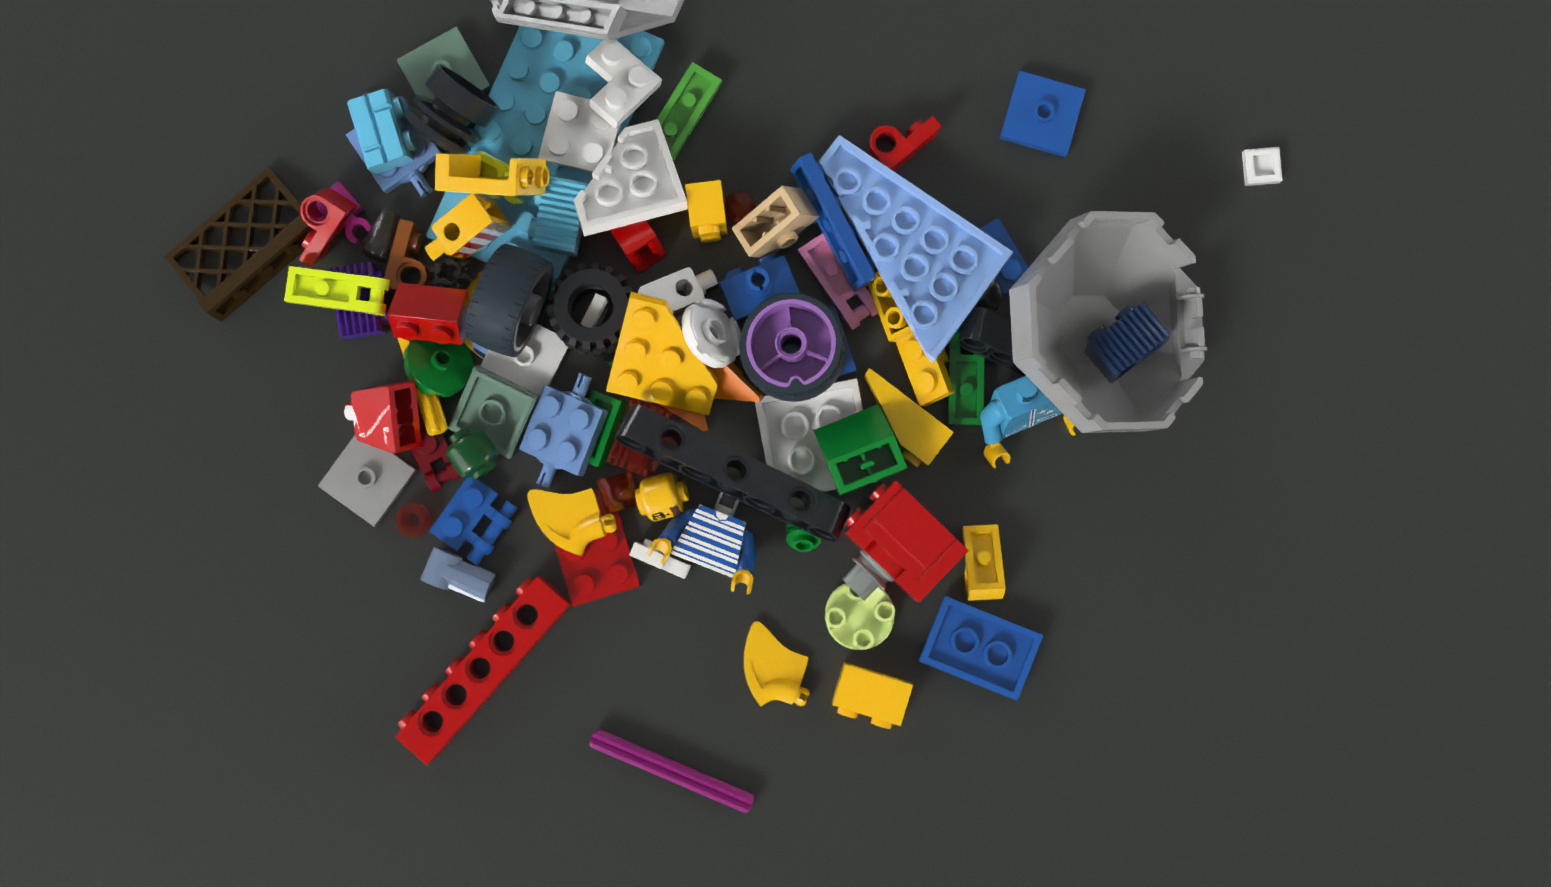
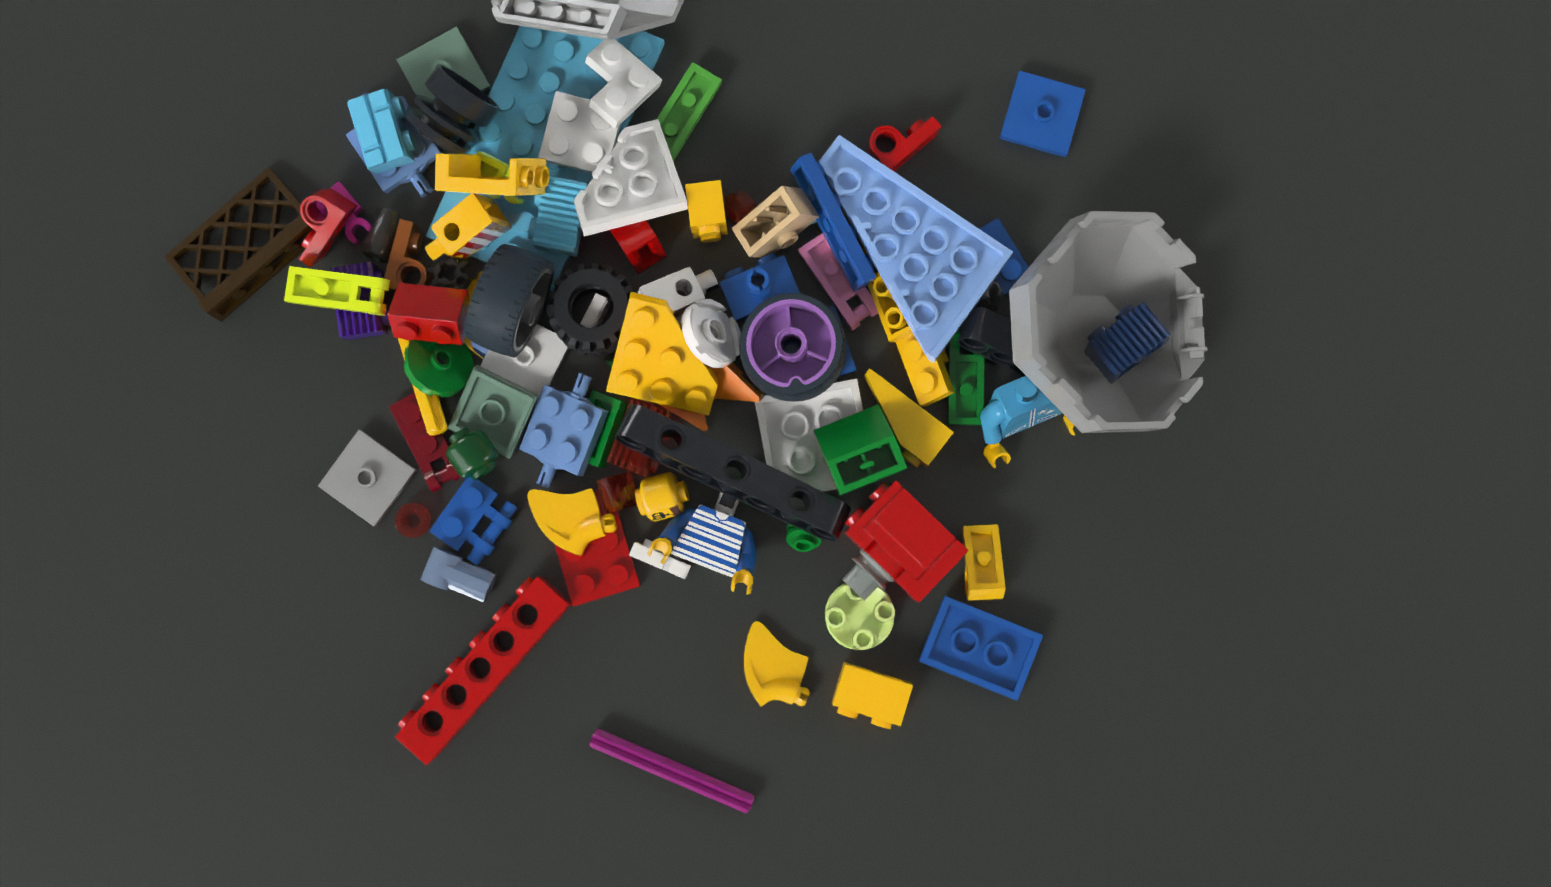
red torso [344,380,422,454] -> none
white tile [1242,147,1283,186] -> none

